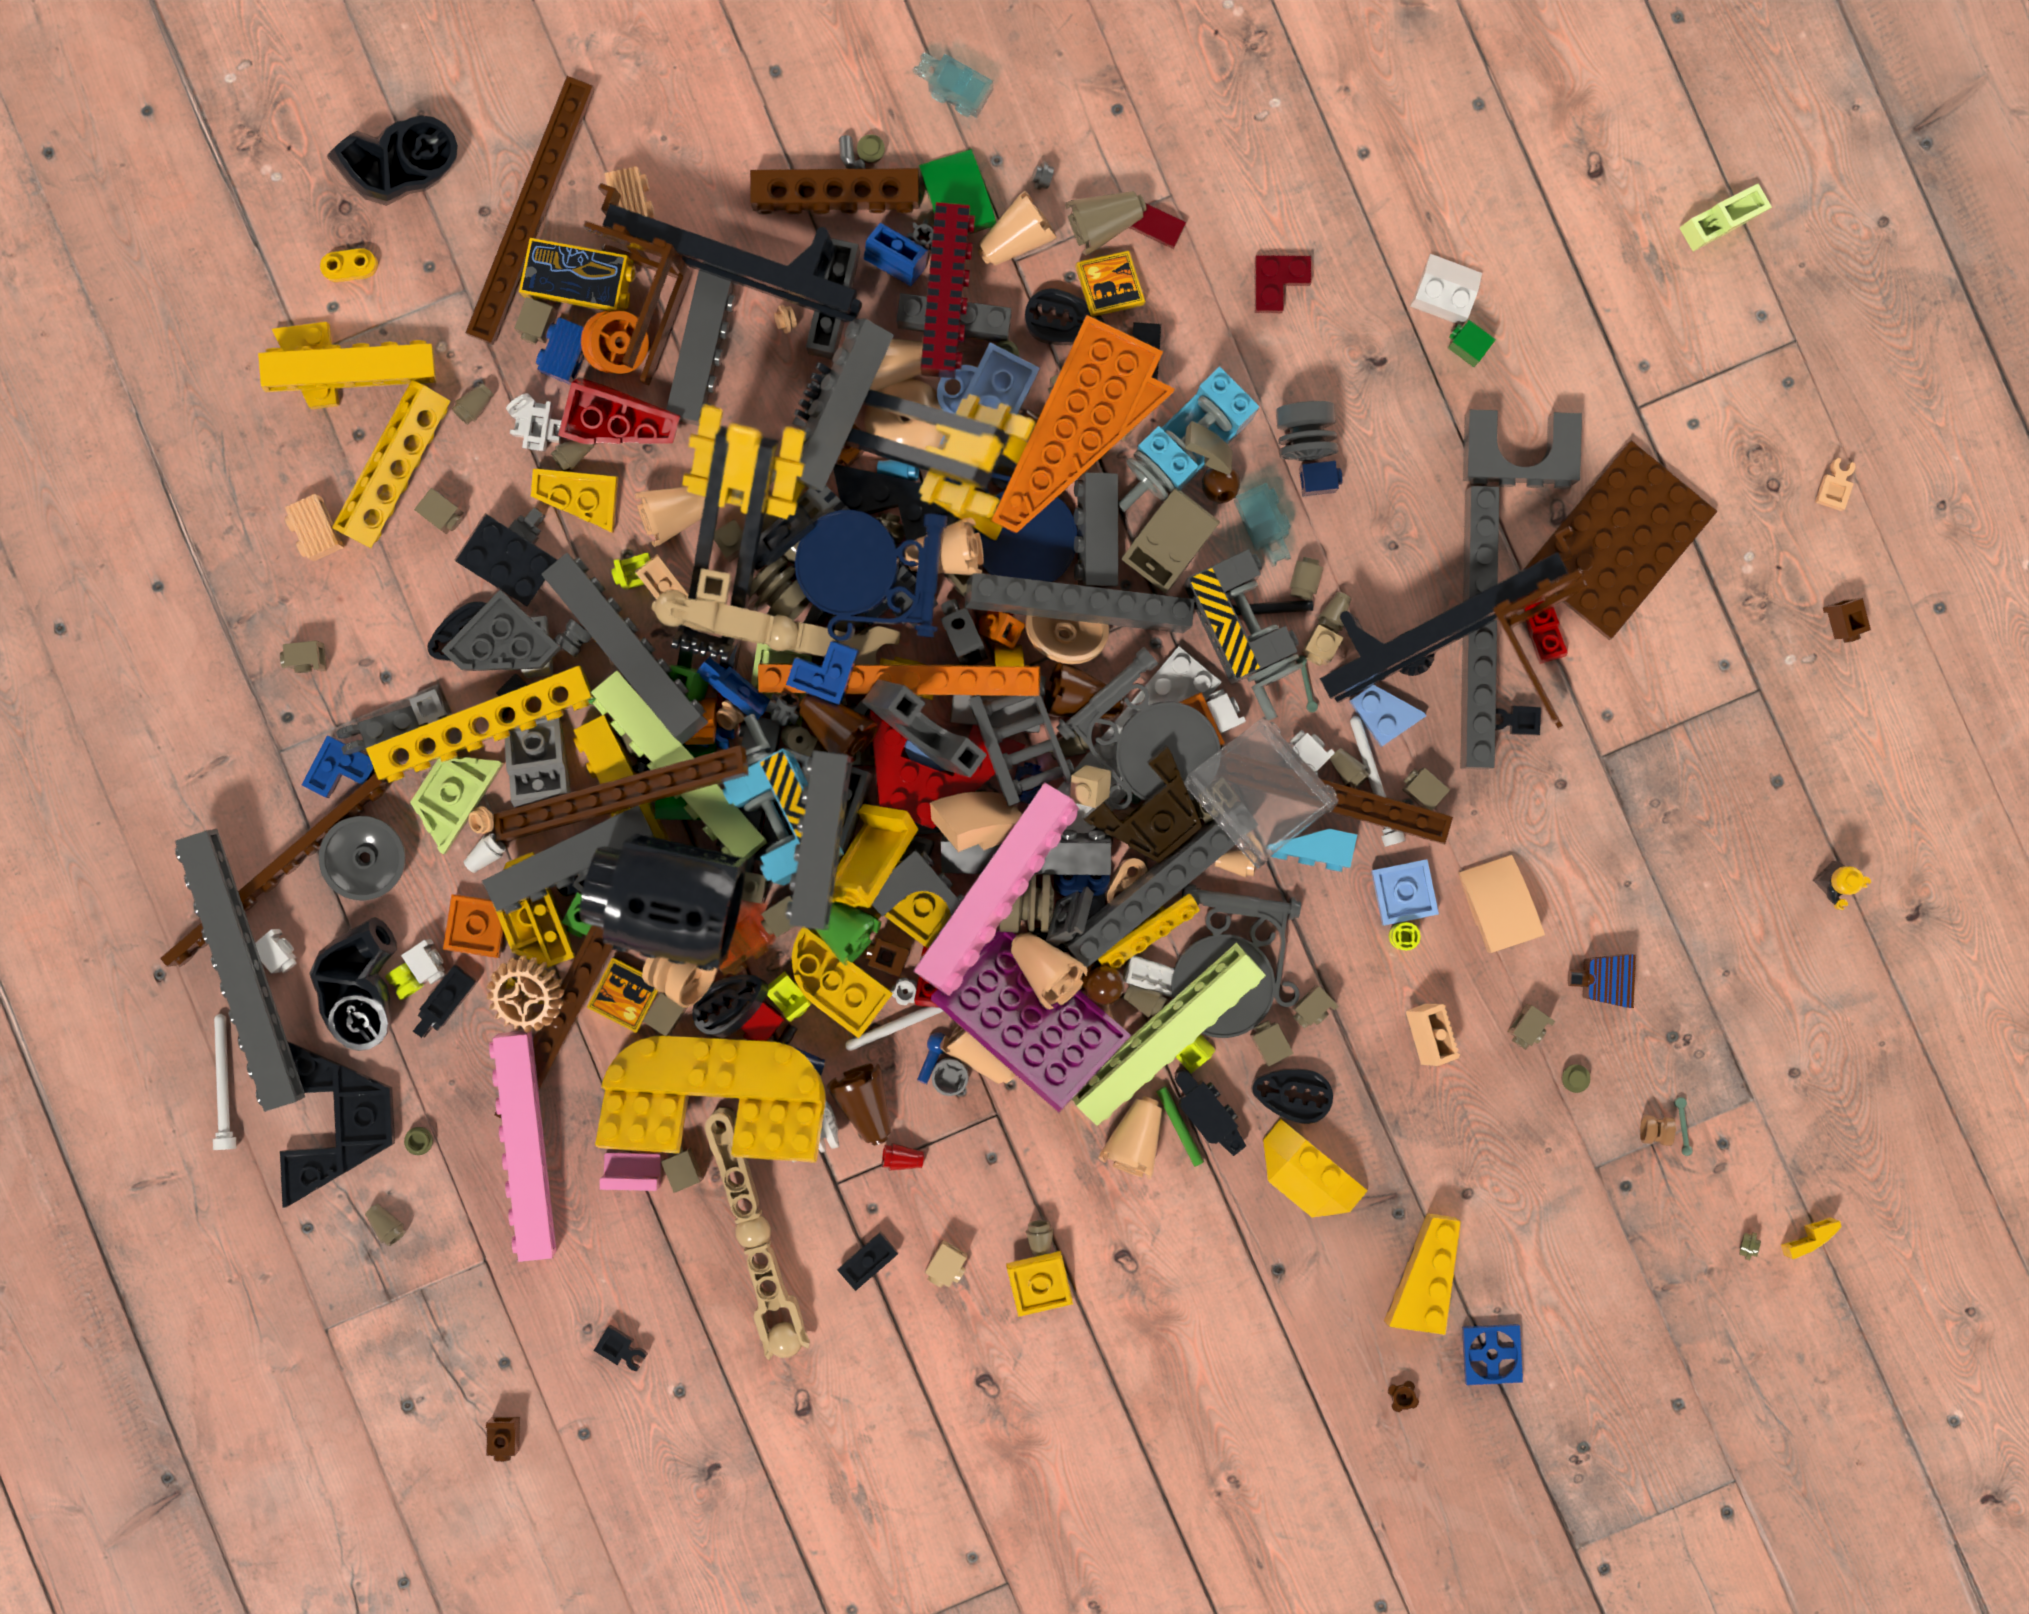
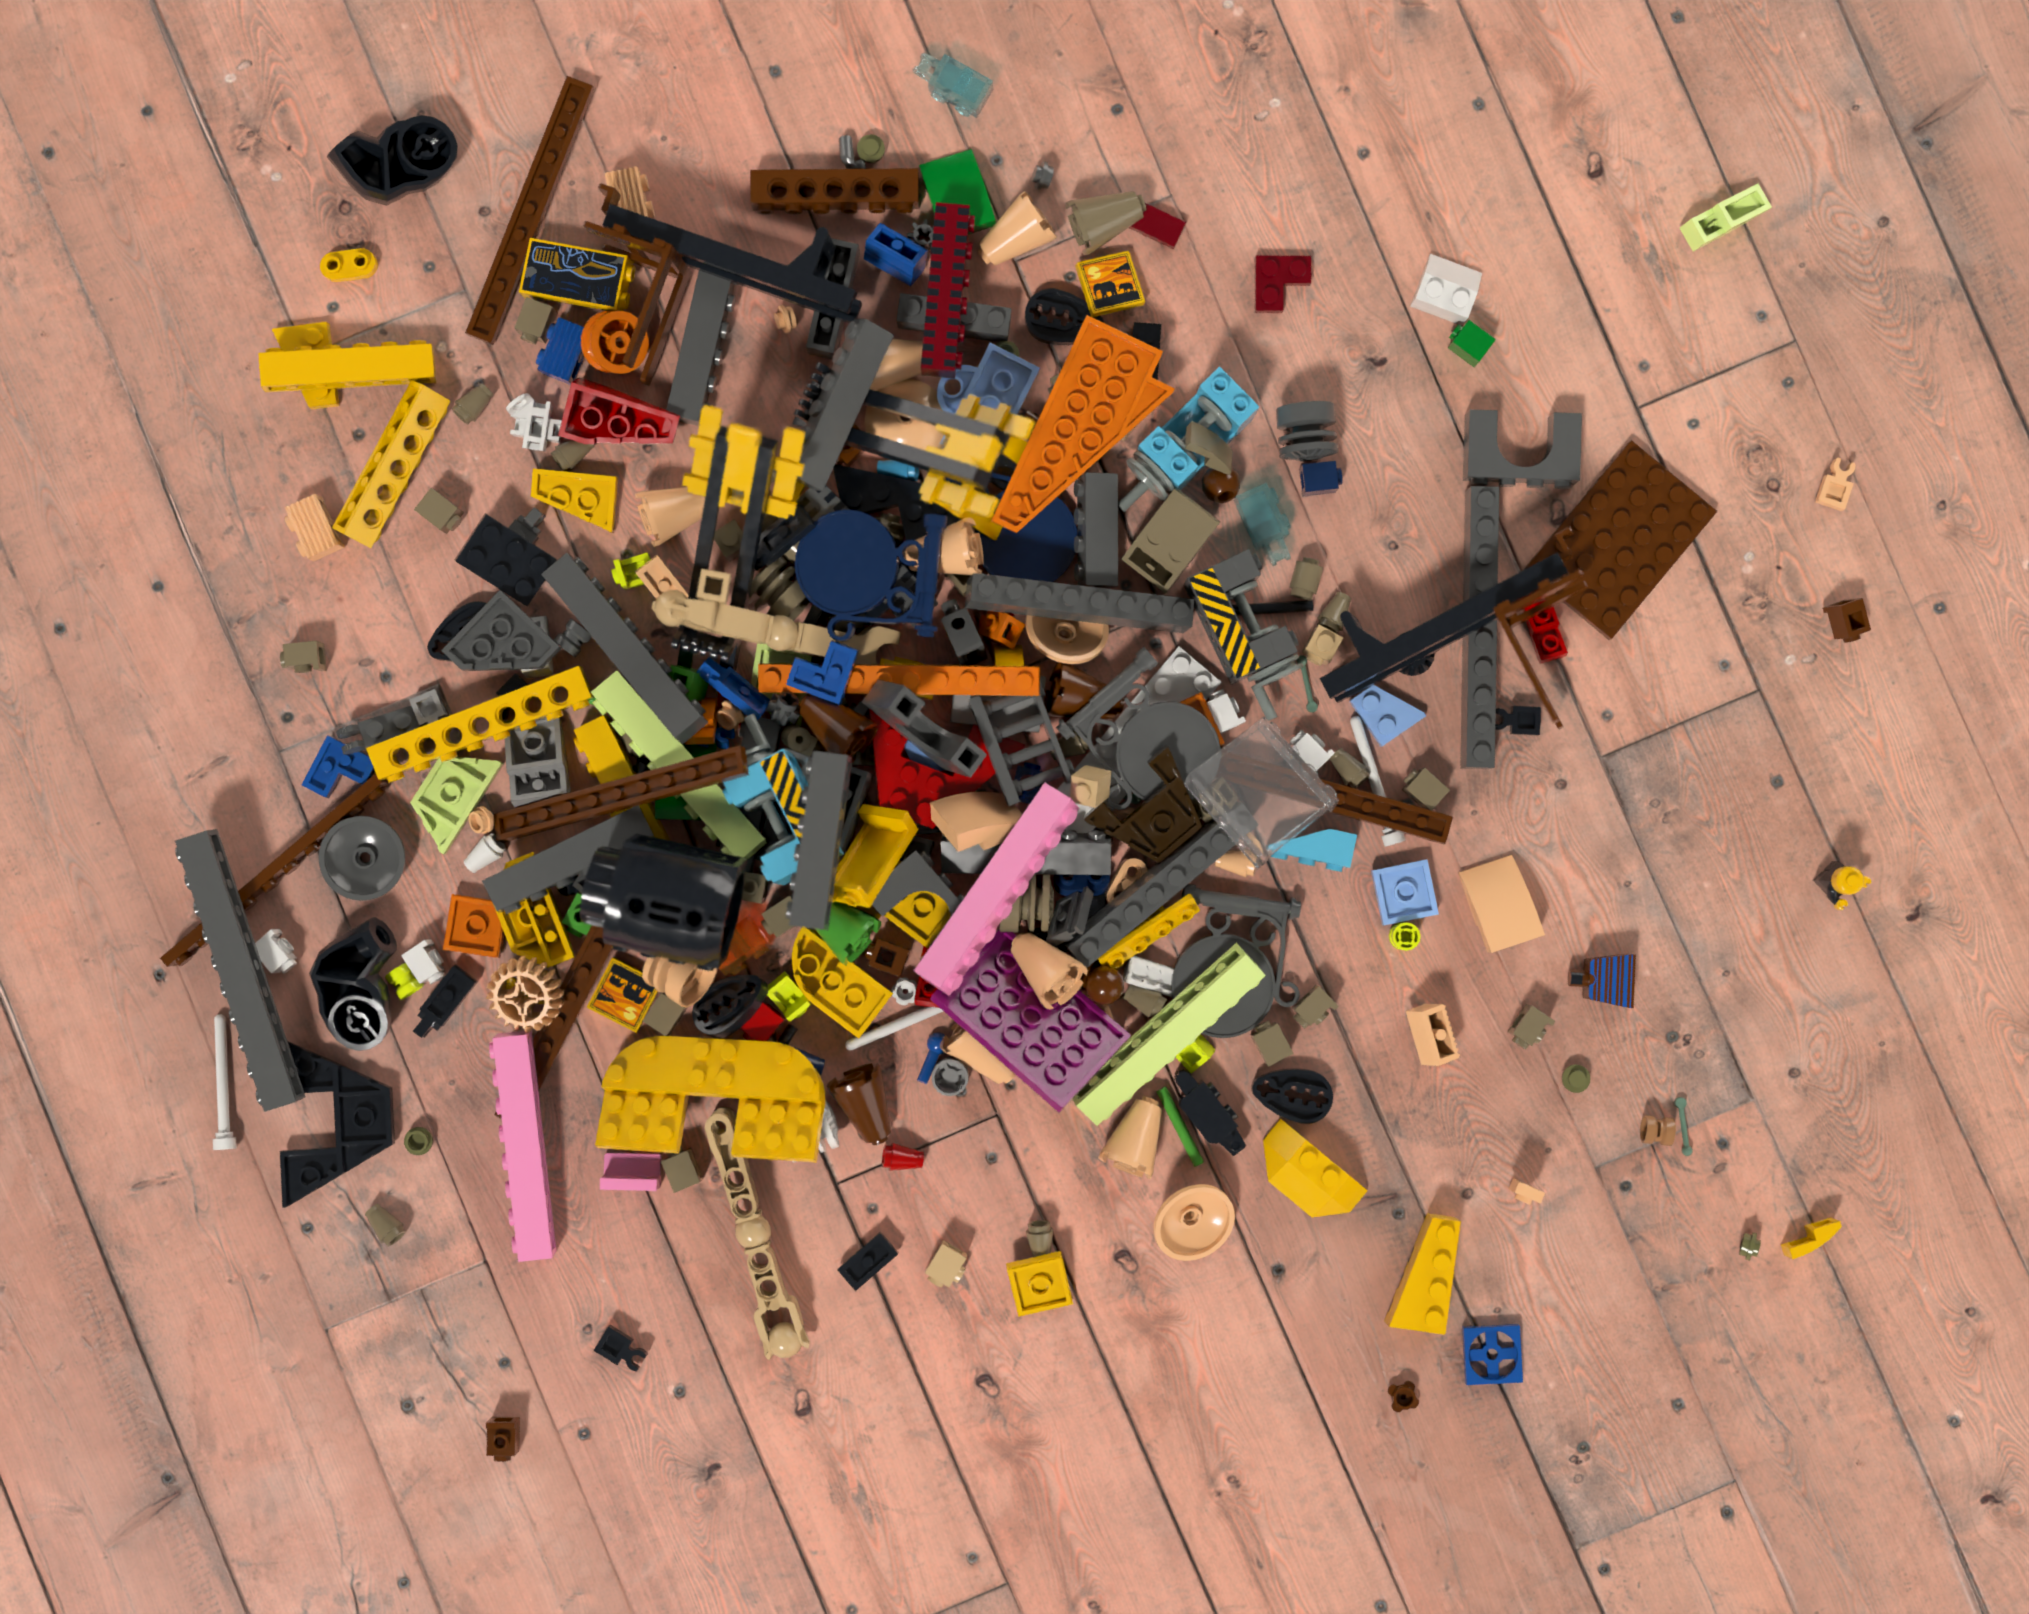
none -> light nougat dish [1153,1184,1235,1261]
none -> light nougat plate [1509,1178,1545,1205]

